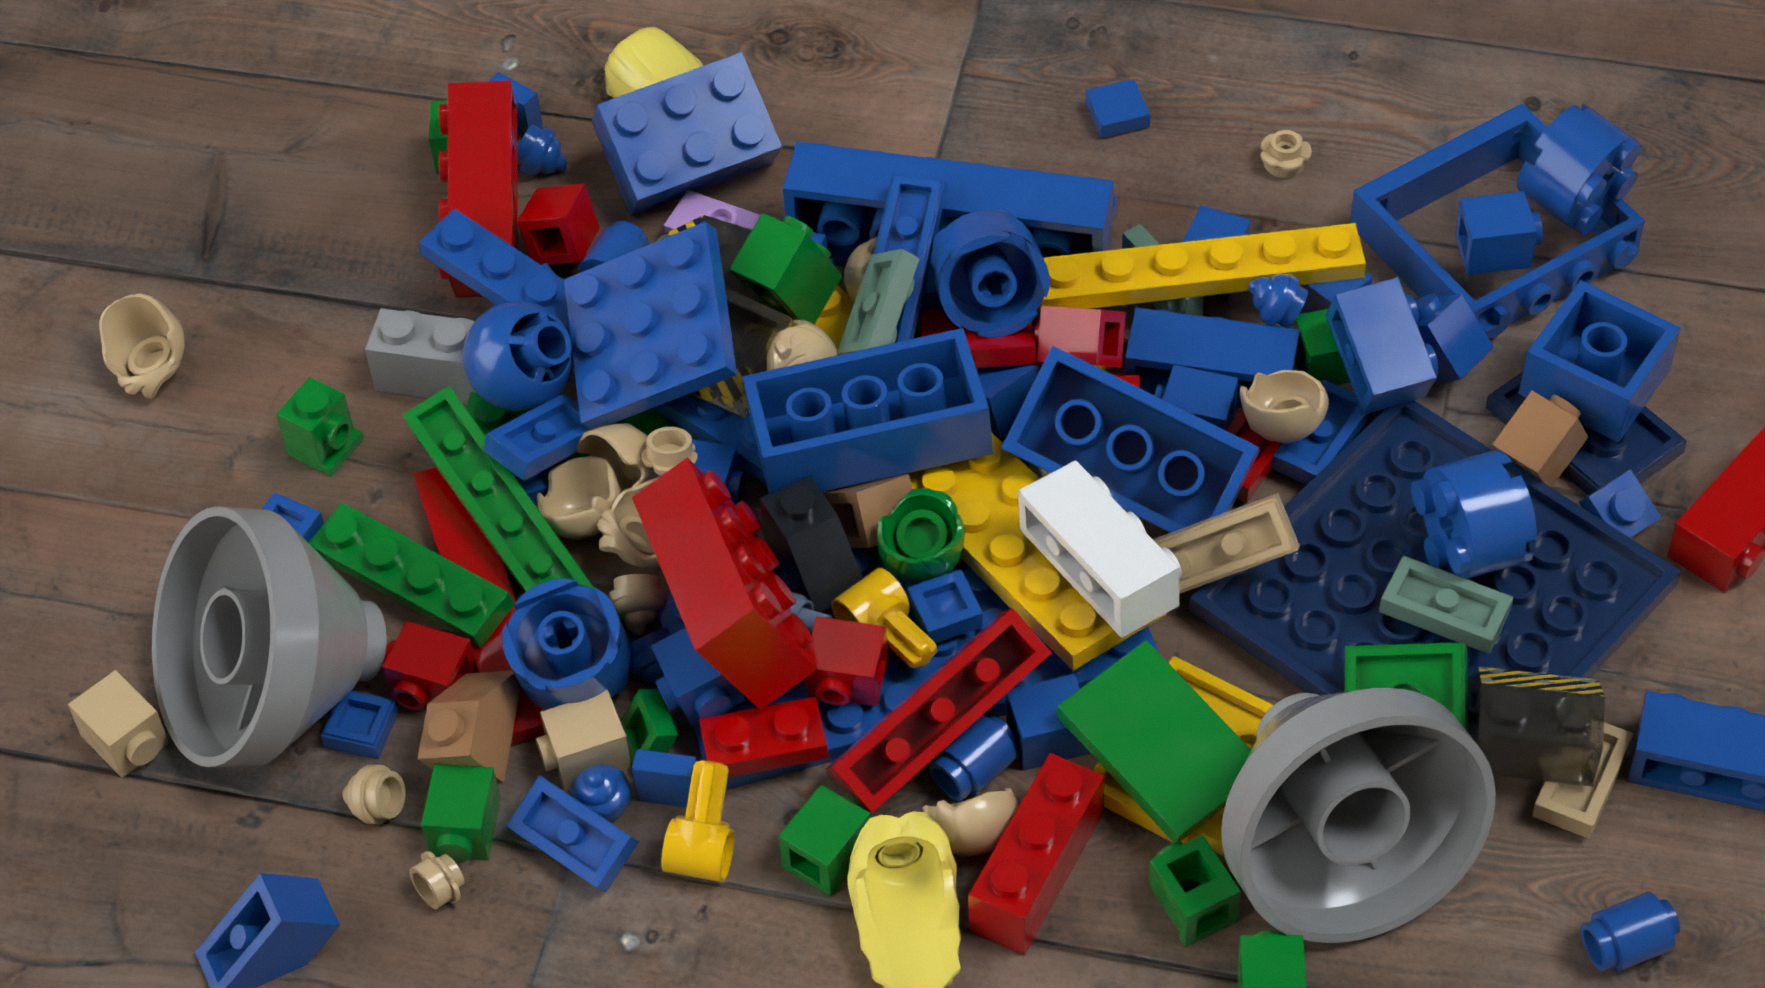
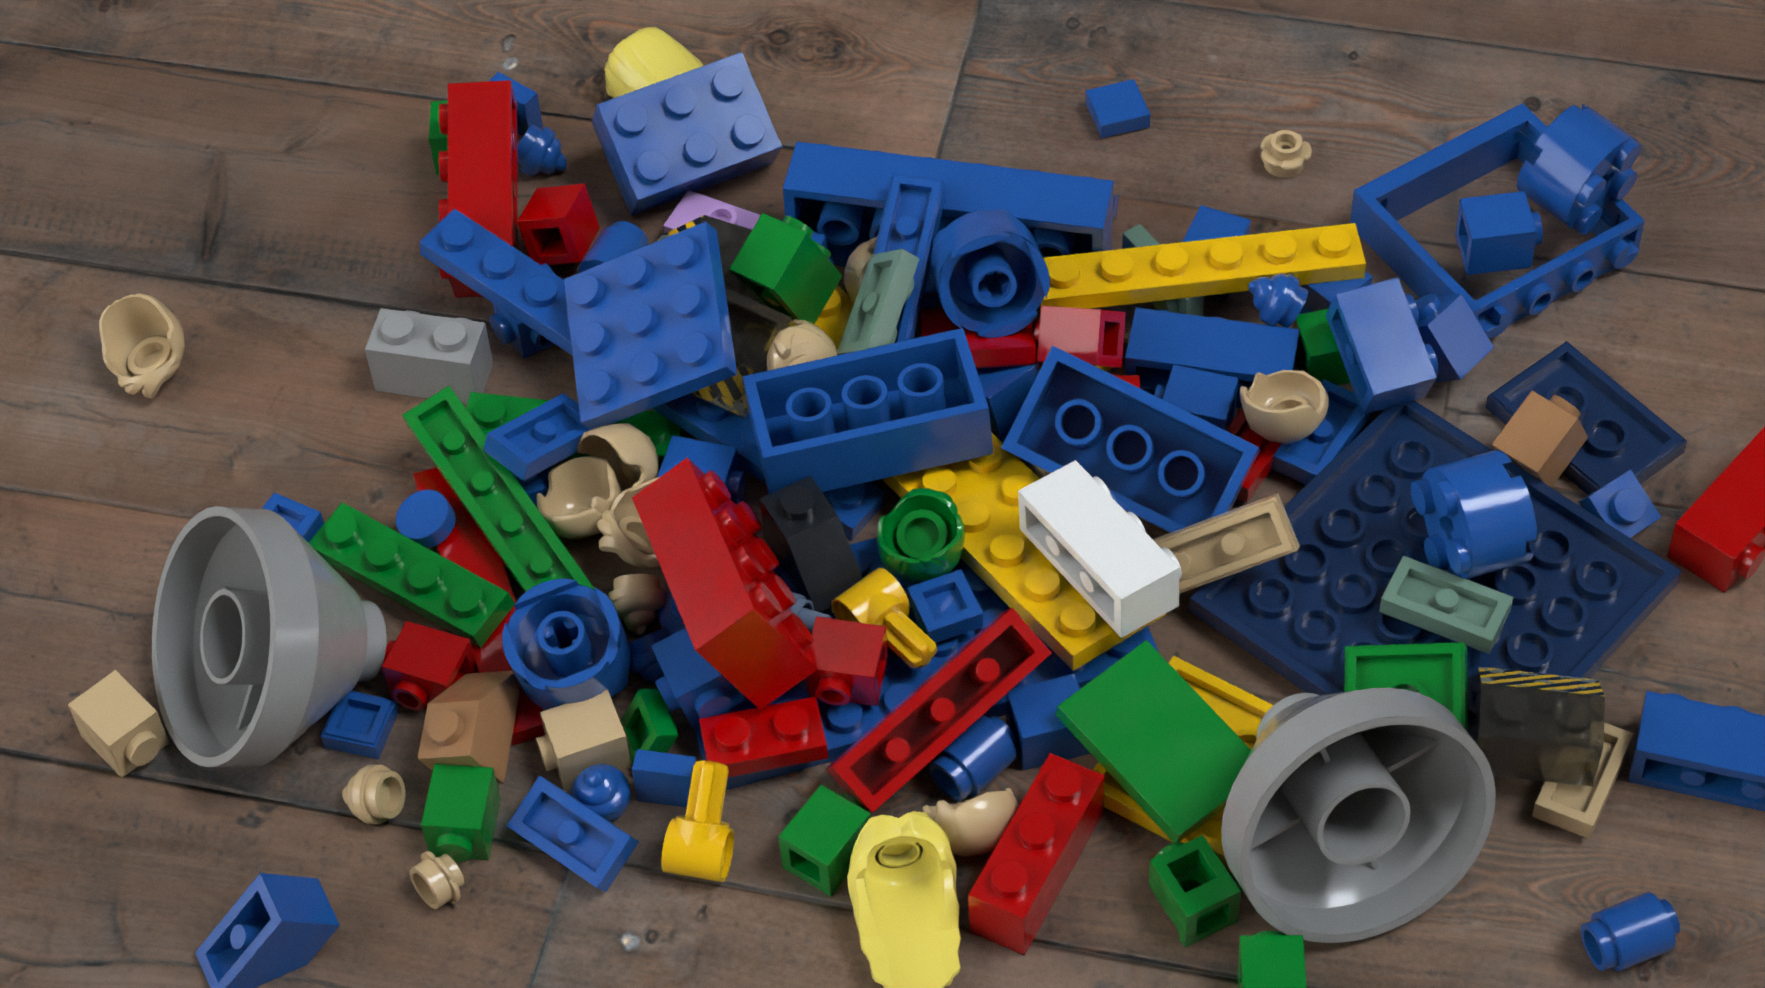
green brick [276,377,364,477] -> none
blue brick [463,301,574,412] -> none
tan plate [641,427,698,476] -> none
medium nougat brick [823,474,912,548] -> none
blue brick [1519,280,1681,443] -> none
none -> blue tile [396,490,456,548]

